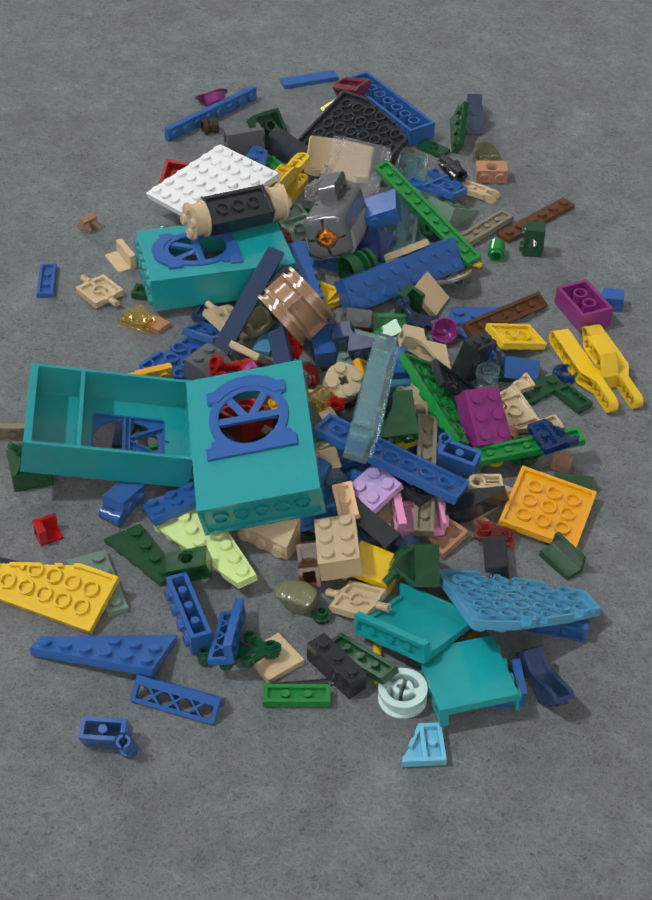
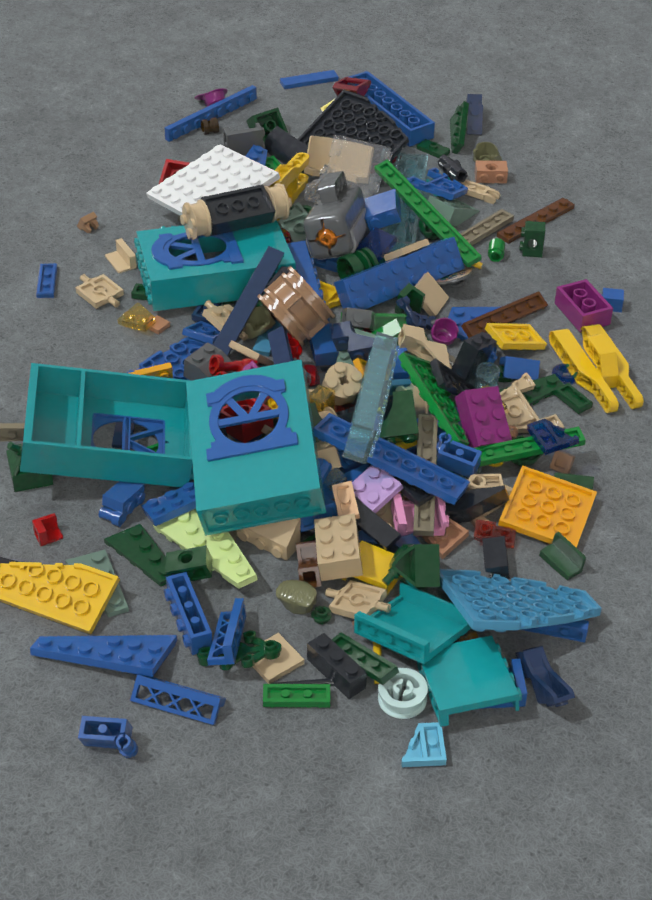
red plate [327,396,345,412] -> none

